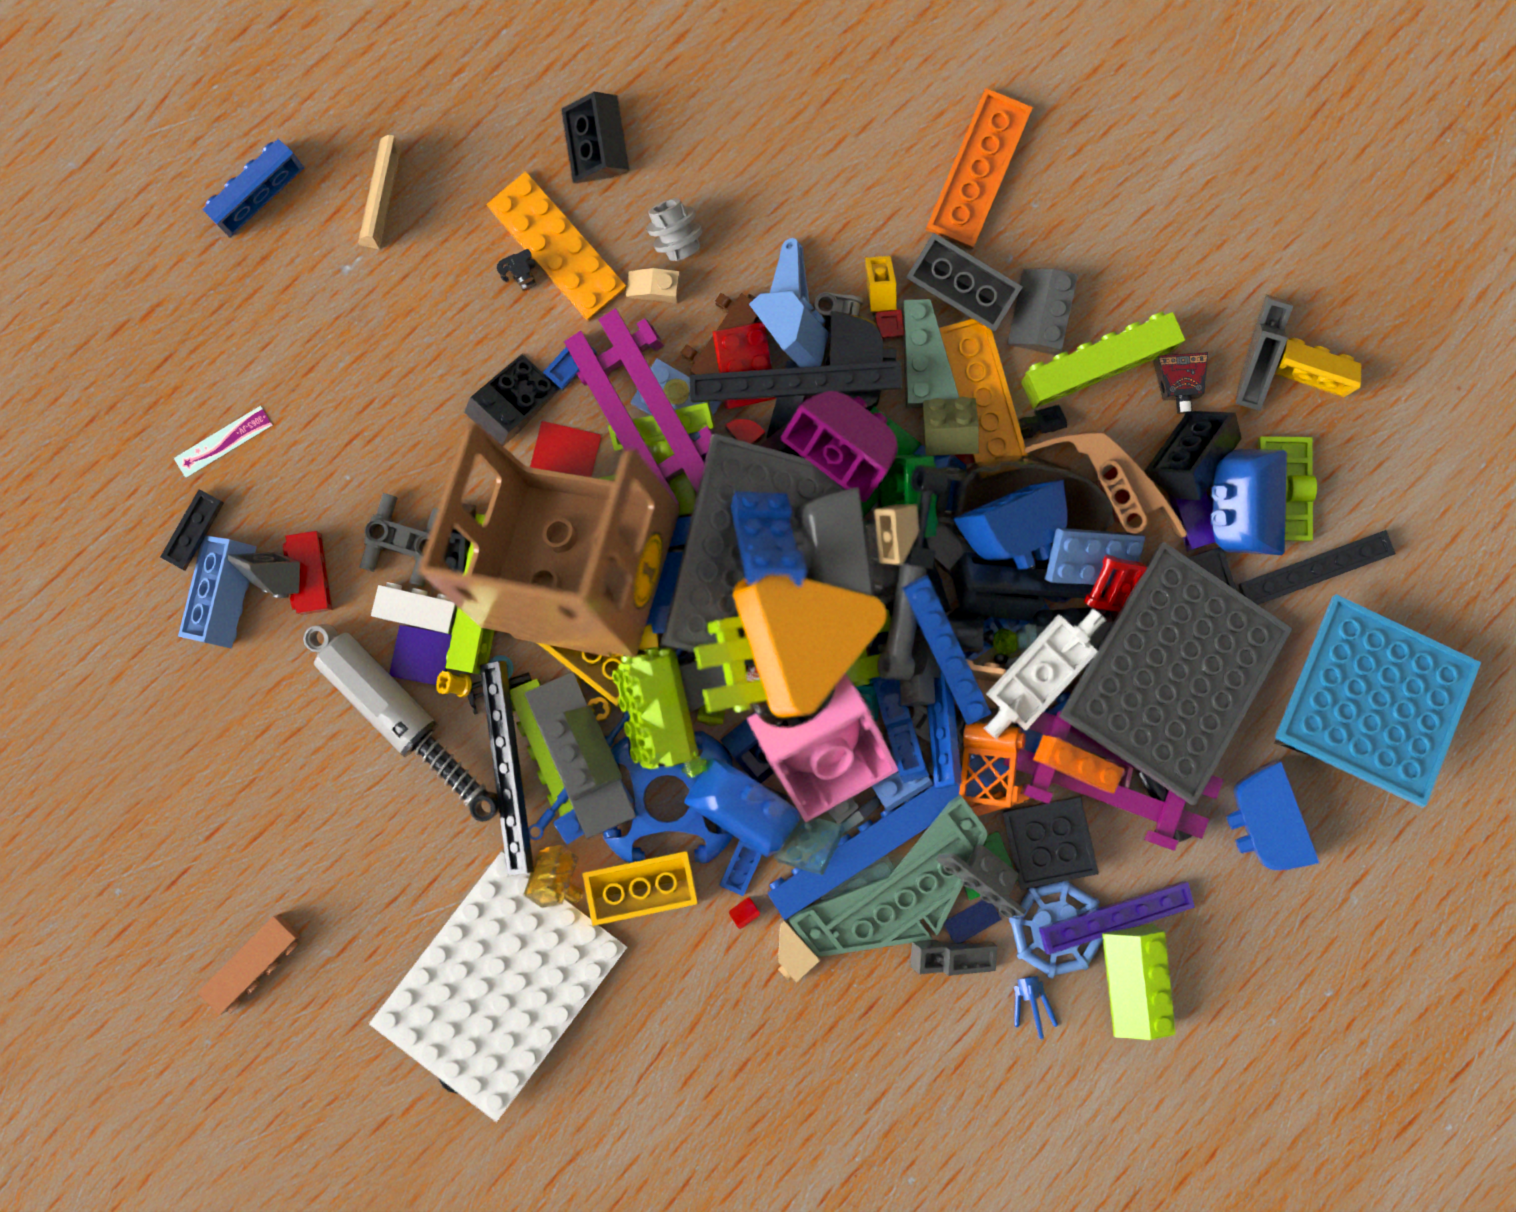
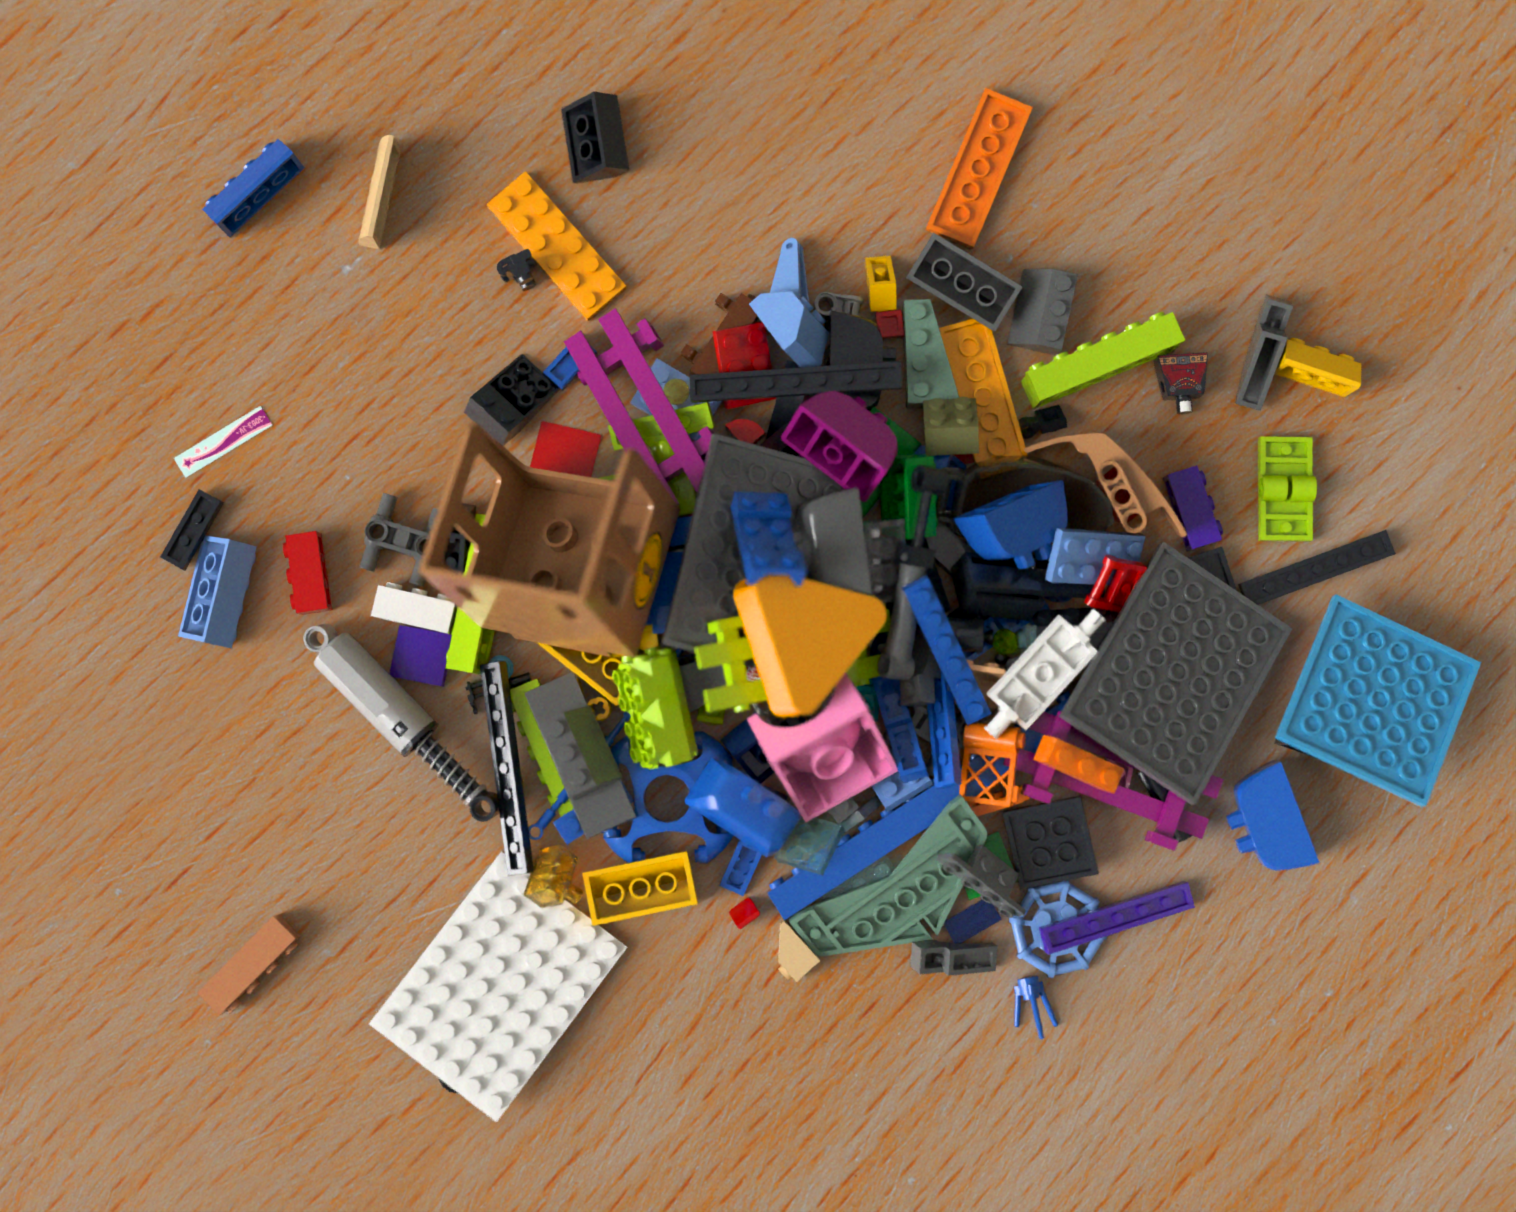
dark grey slope [228,552,300,598] -> none
yellow bush [436,671,472,697] -> none
tan slope [626,268,680,304] -> none
light grey piece [646,198,703,261] -> none
clear neon green plate [681,755,707,778] -> none
tan slope [875,504,919,564] -> none
slope [1102,924,1176,1040] -> none
black slope [1144,411,1242,500] -> none
blue hips [1211,449,1287,555] -> none

